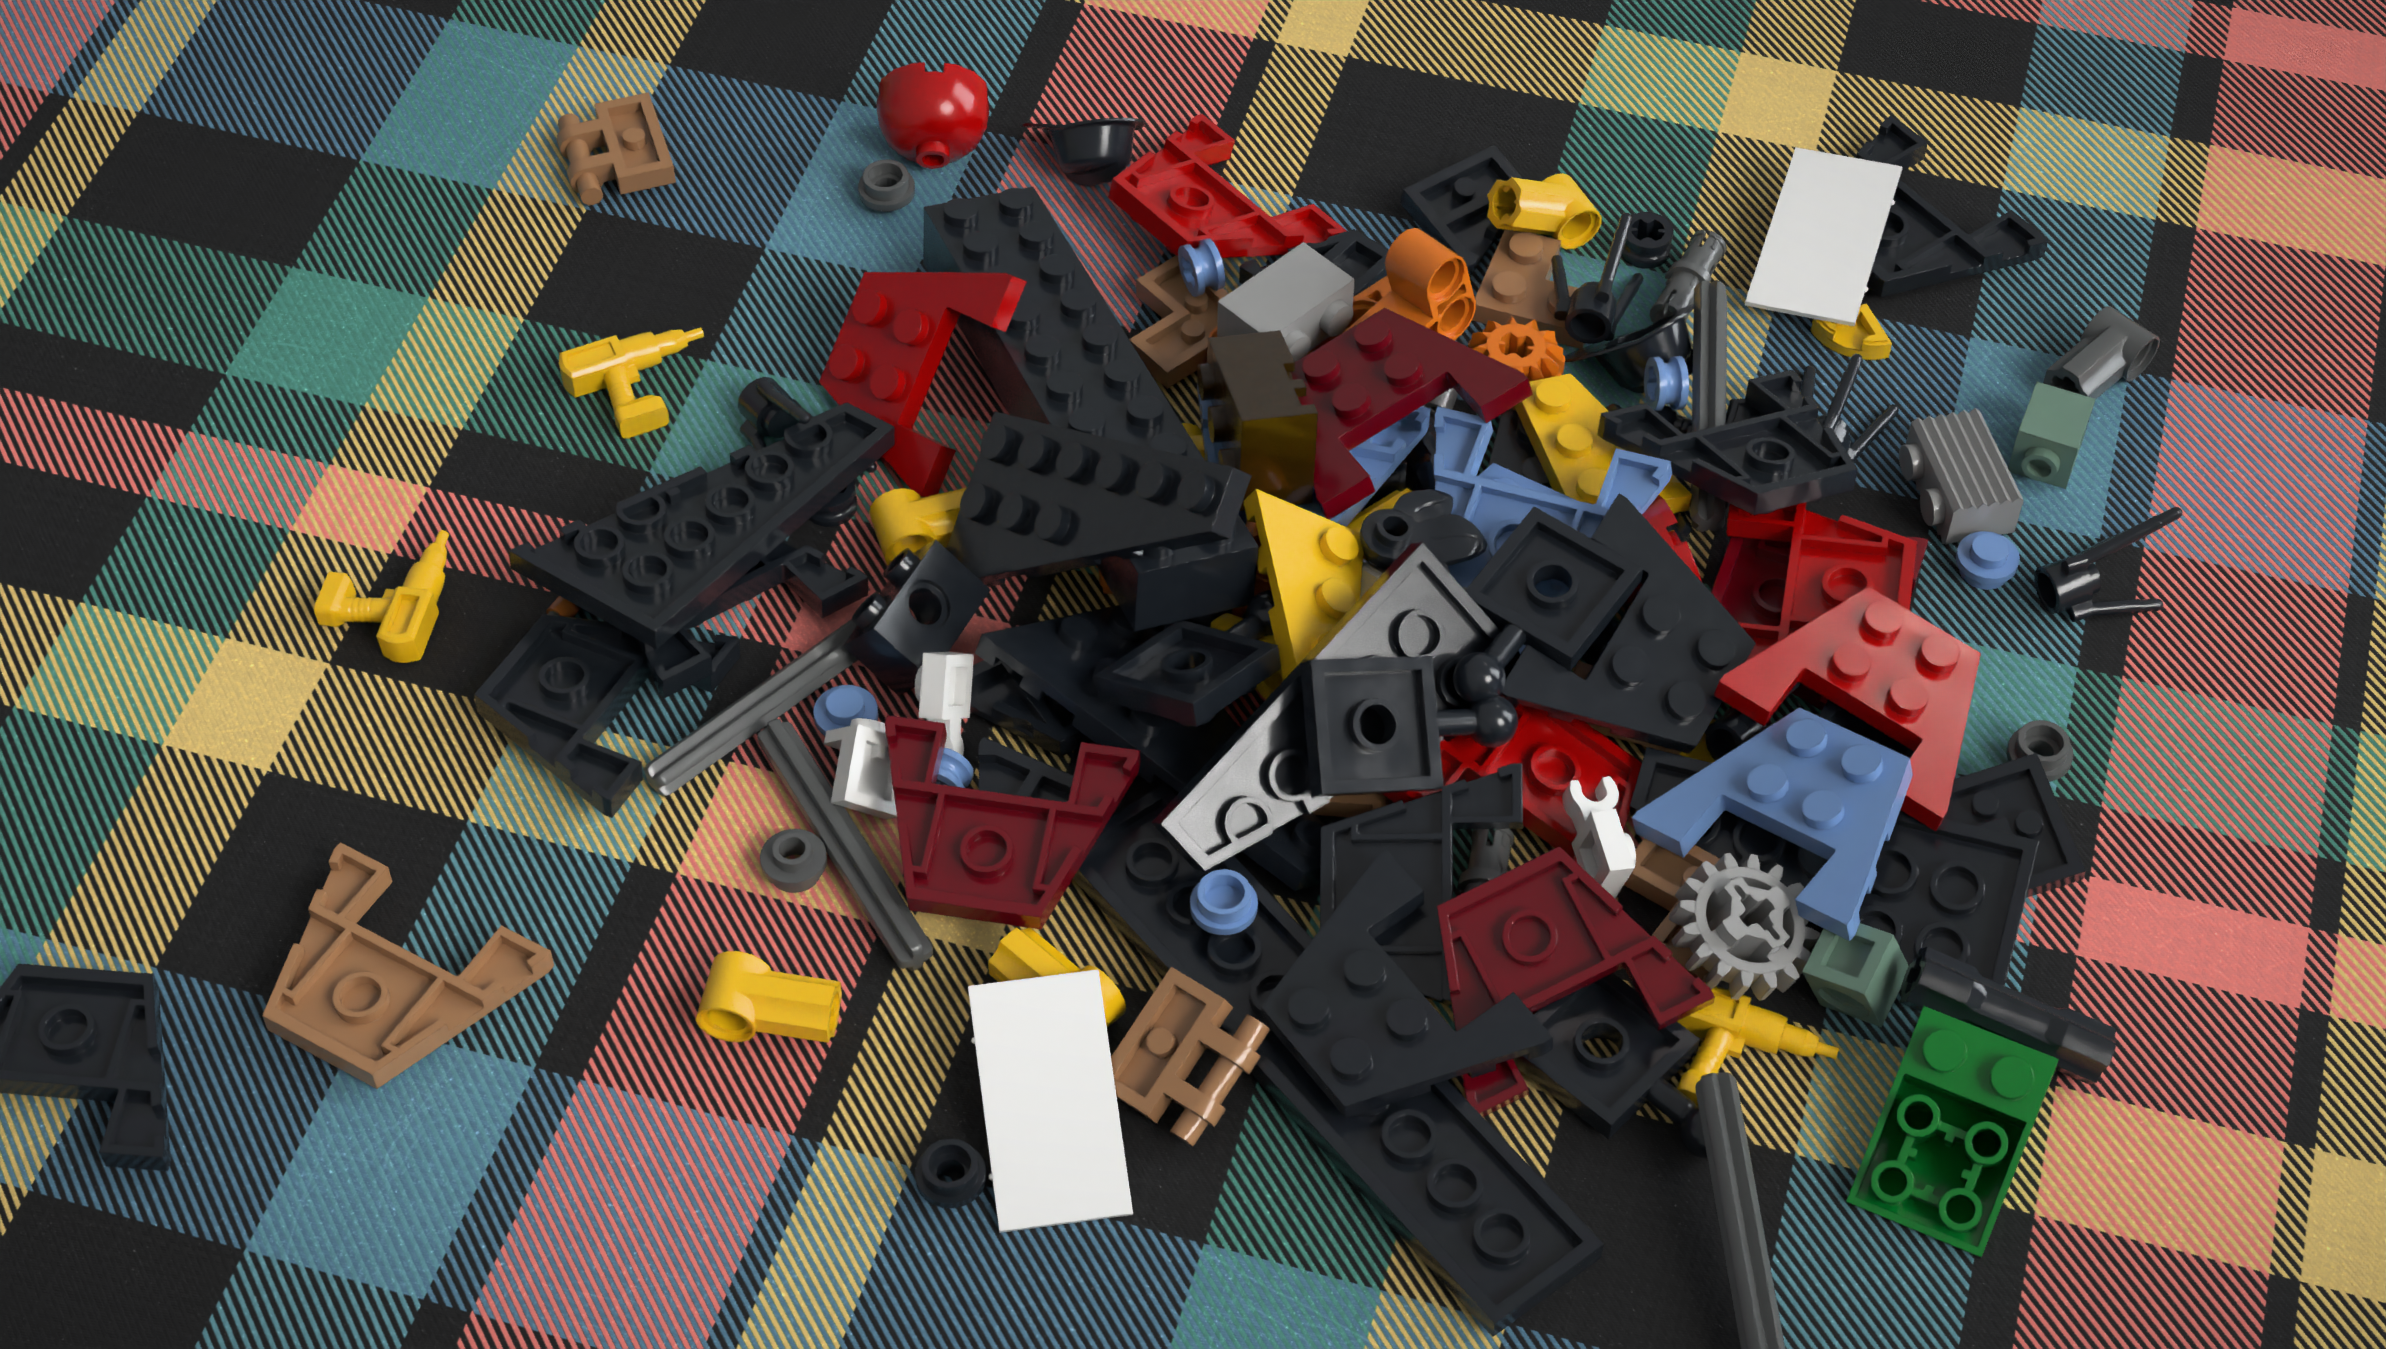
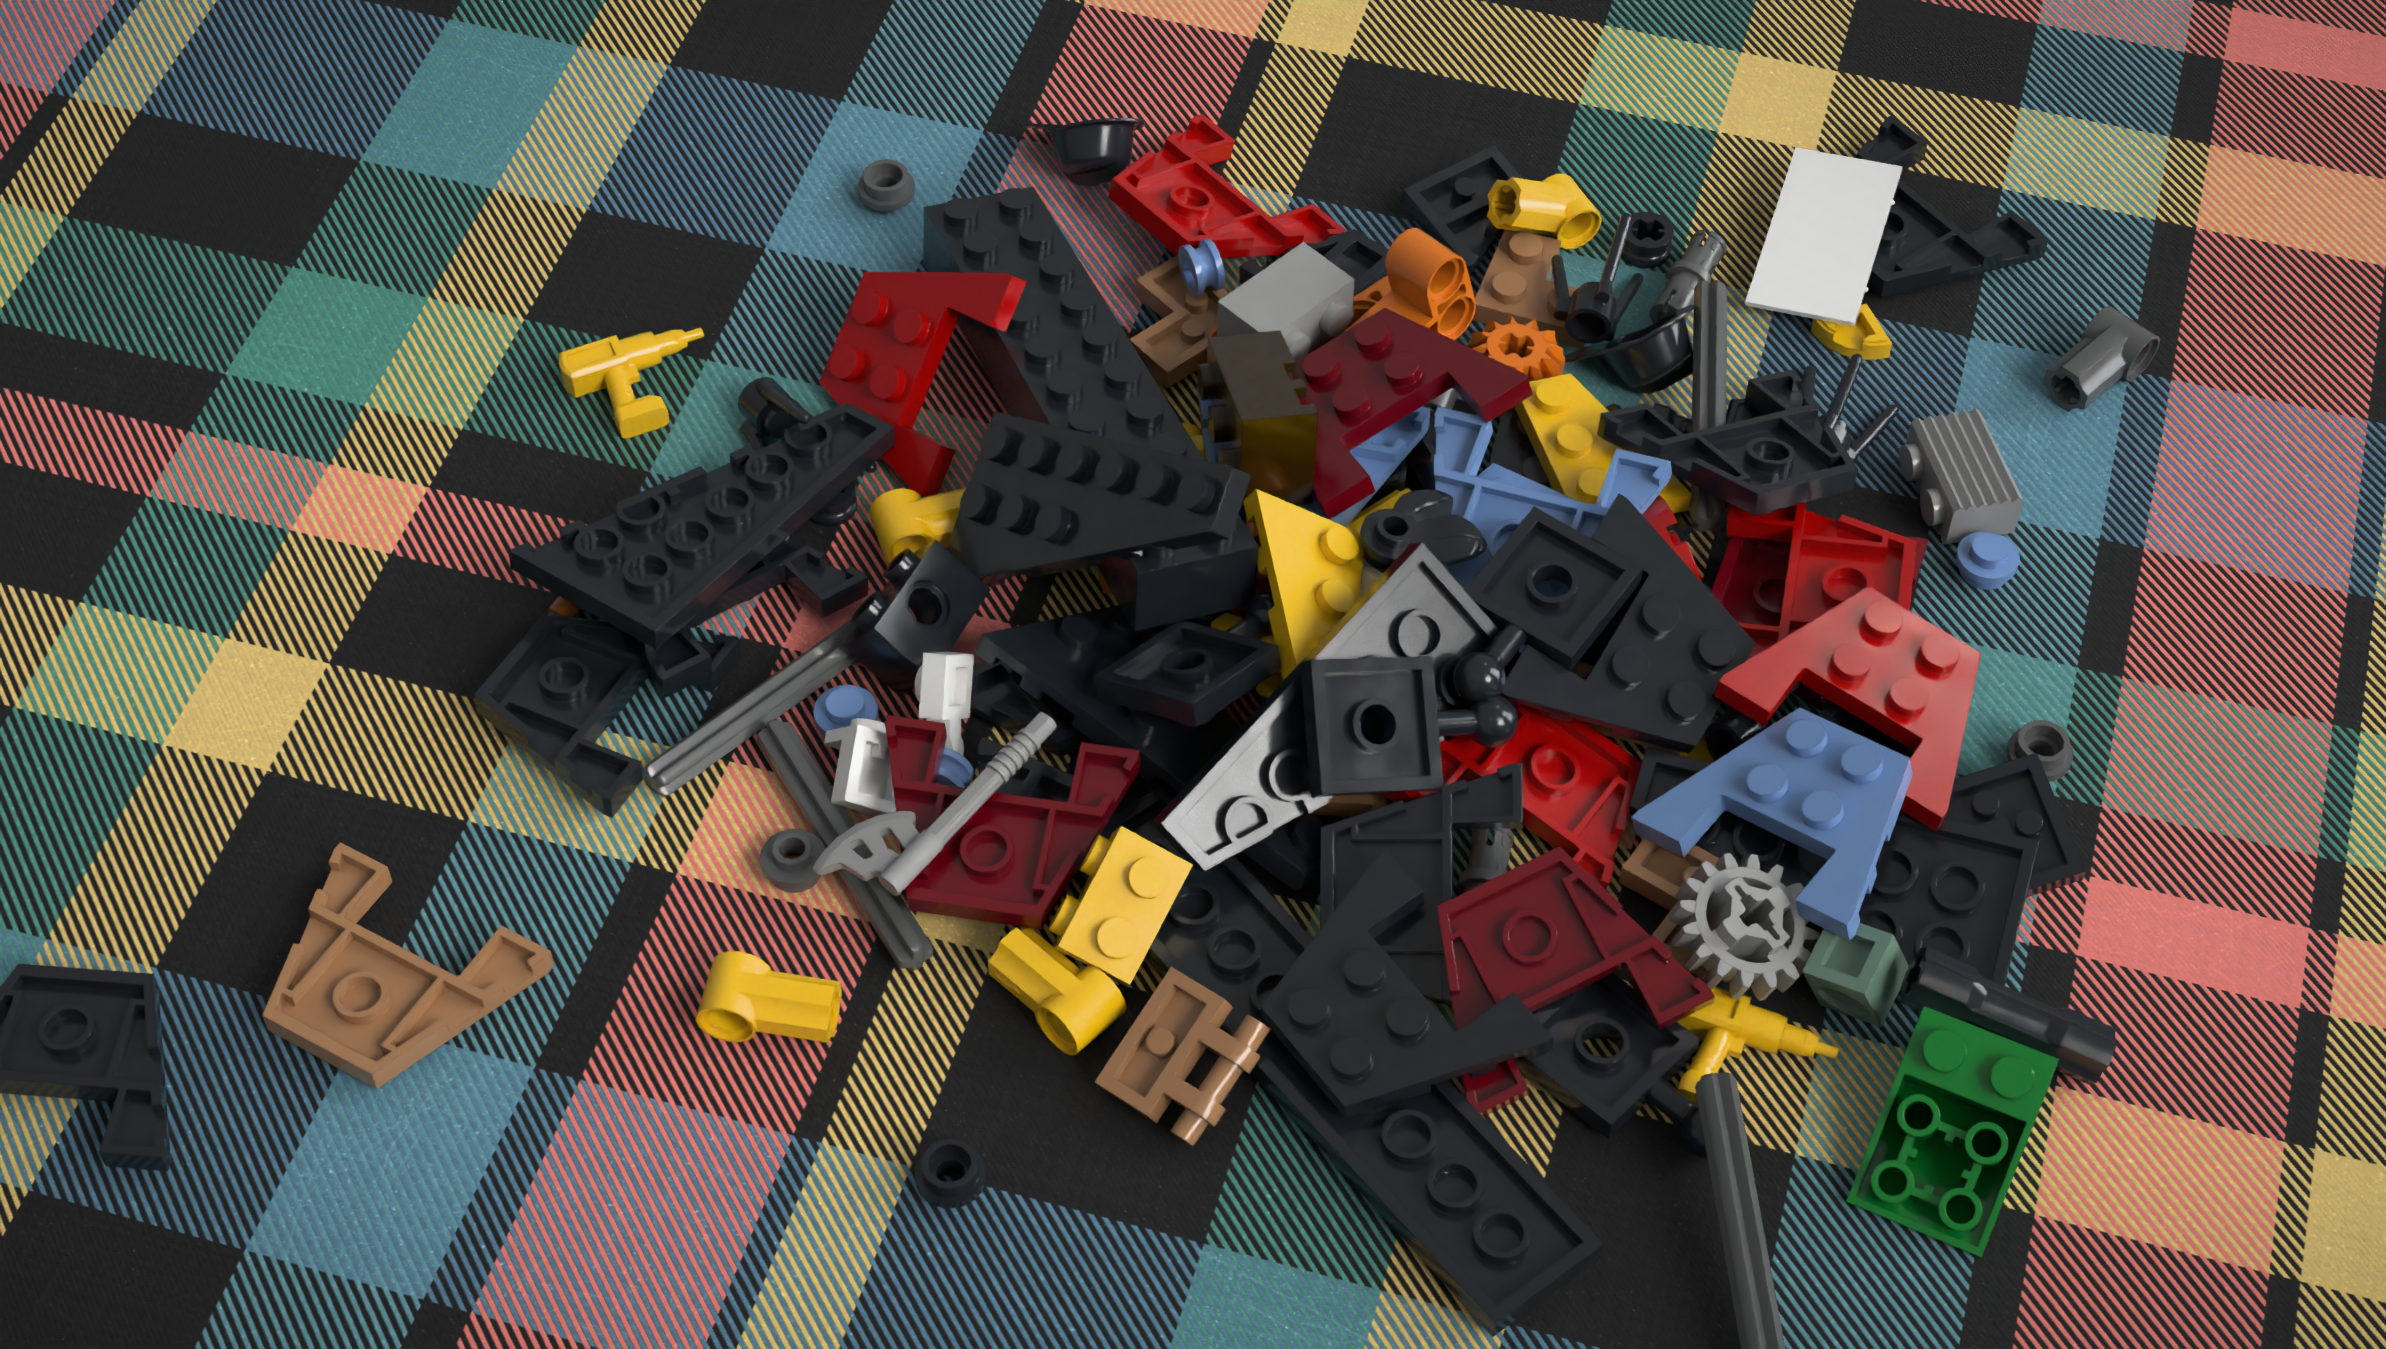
yellow piece [314,530,449,663] -> none
medium nougat plate [557,92,676,205] -> none
red cylinder [877,62,989,169] -> none
white window [968,970,1133,1233] -> none
medium blue plate [1190,869,1258,935] -> none
white plate [1562,776,1636,898] -> none
medium blue bush [1644,356,1689,411] -> none
sand green brick [2008,382,2096,489] -> none
black plant [2034,507,2183,622] -> none
none -> light grey piece [813,712,1057,896]
none -> yellow bracket [1048,826,1193,986]

